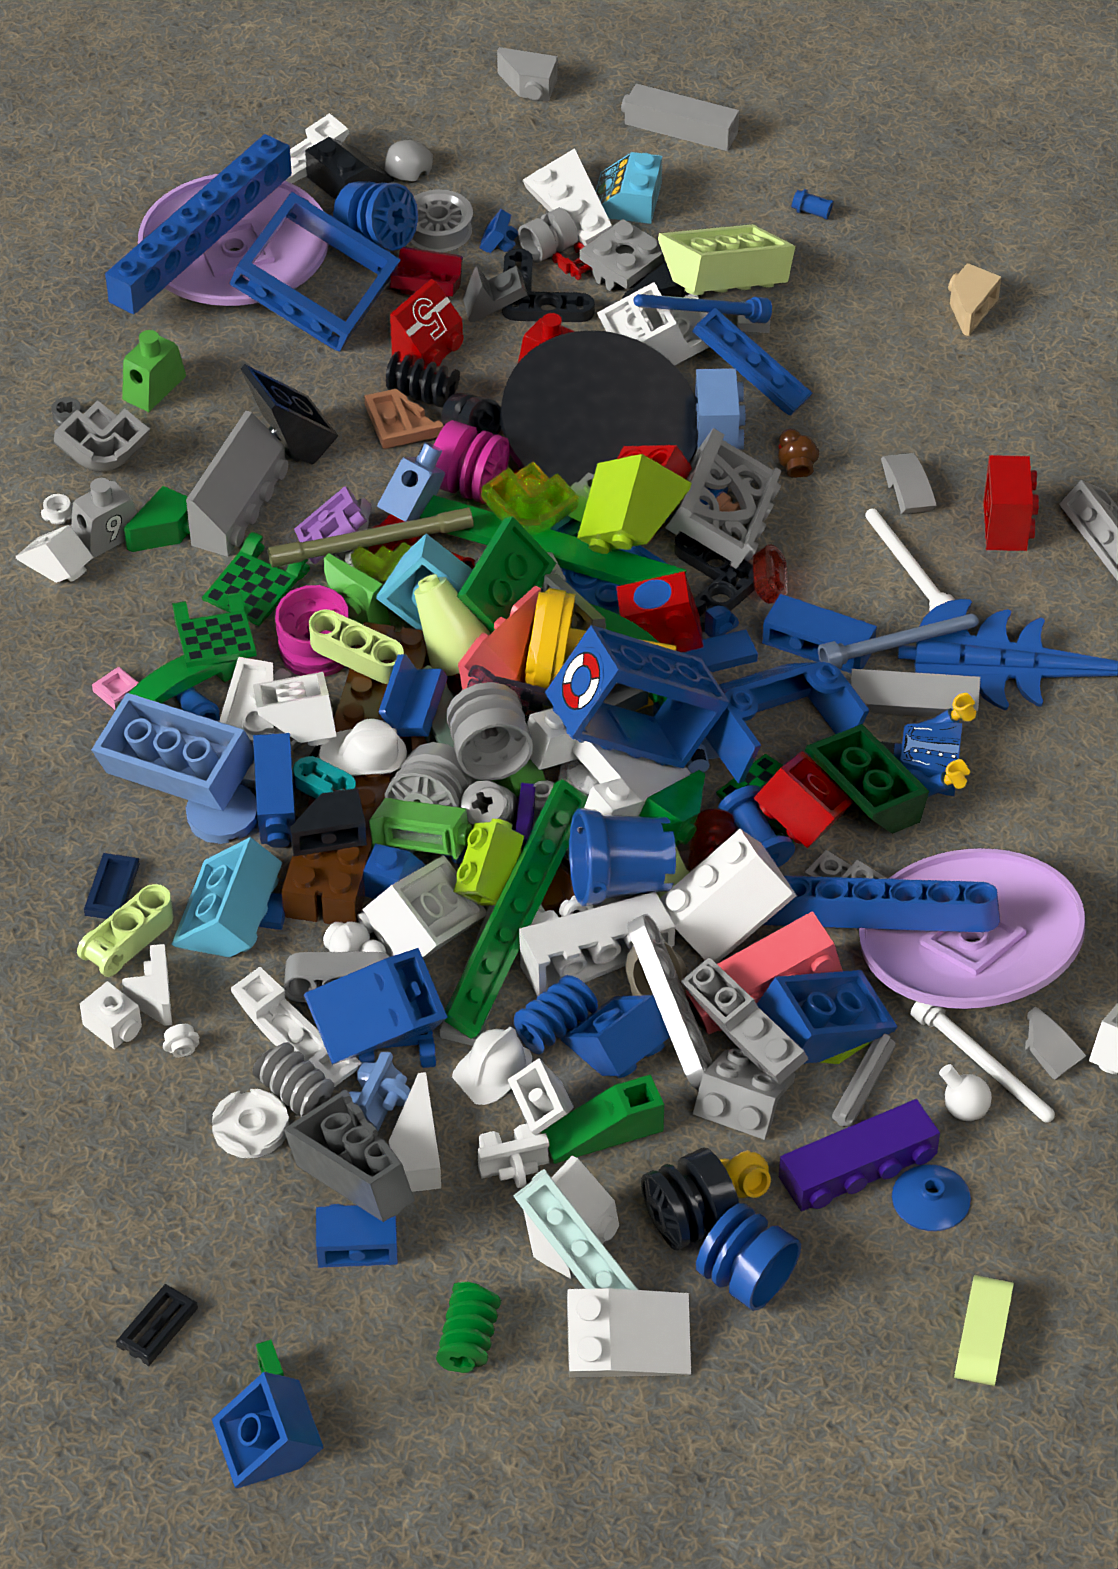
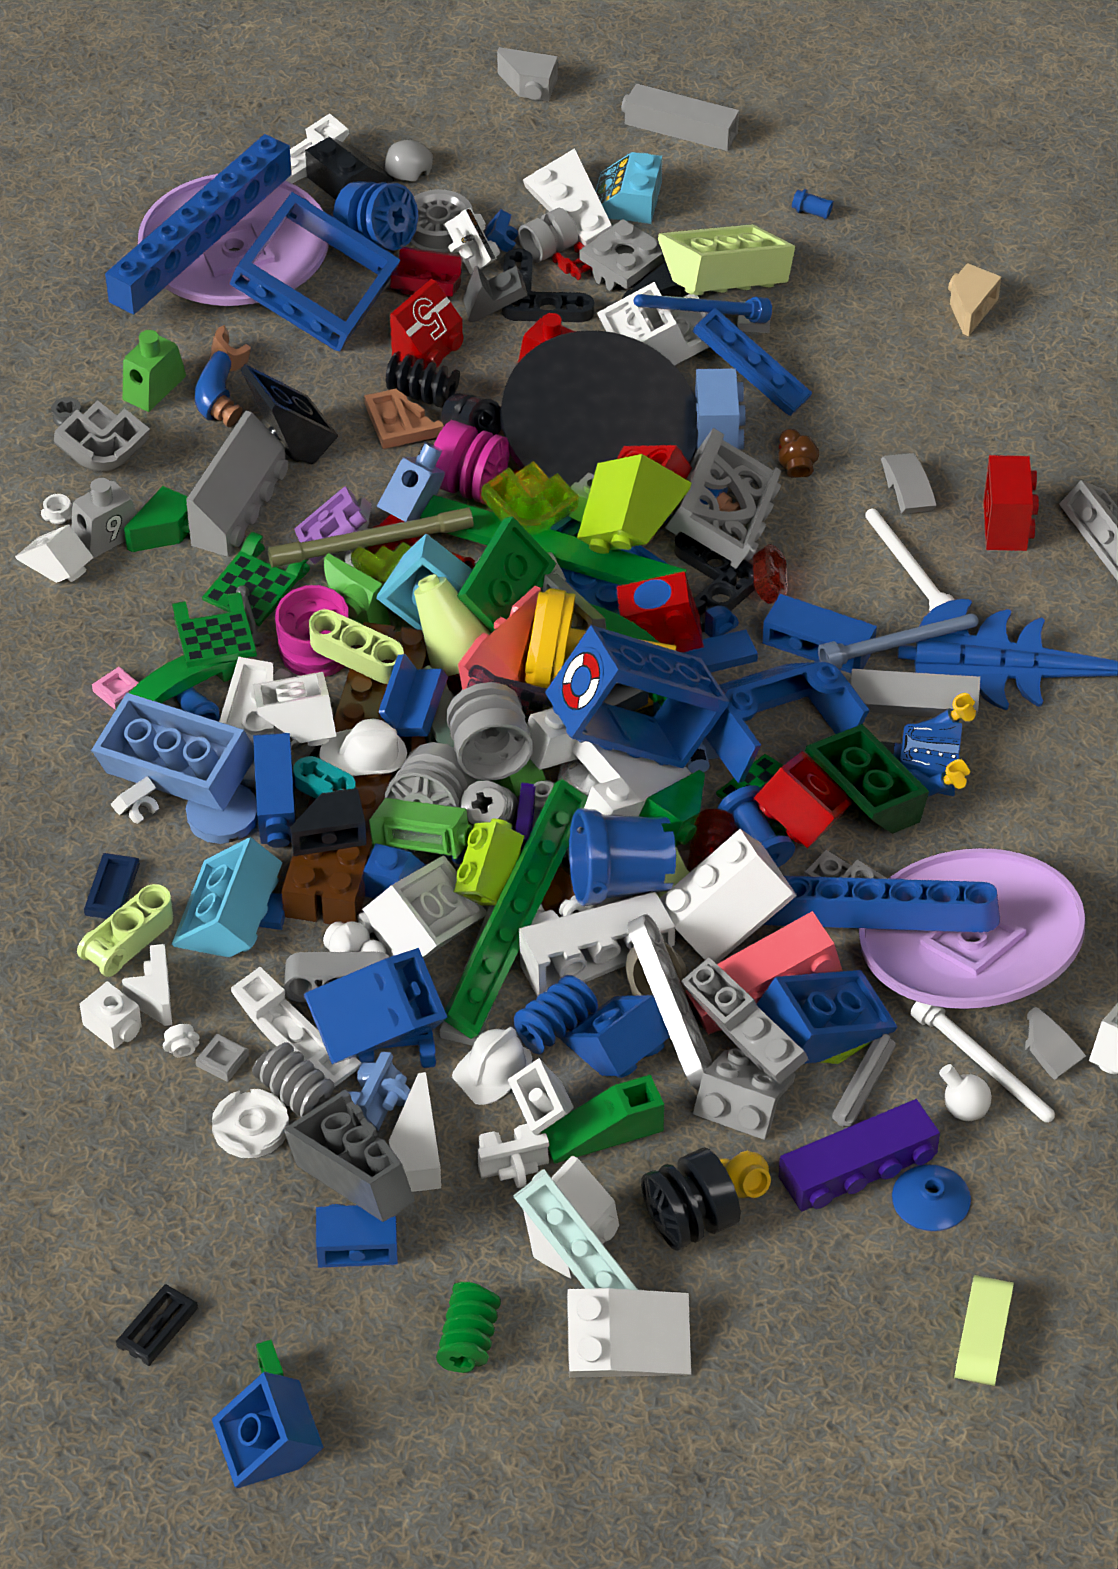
blue wheel [696,1203,801,1311] -> none
none -> white tile [111,776,159,824]
none -> piece [195,325,251,427]
none -> light grey tile [196,1034,249,1082]
none -> dark grey hinge [236,585,264,647]
none -> white hips [445,208,500,274]

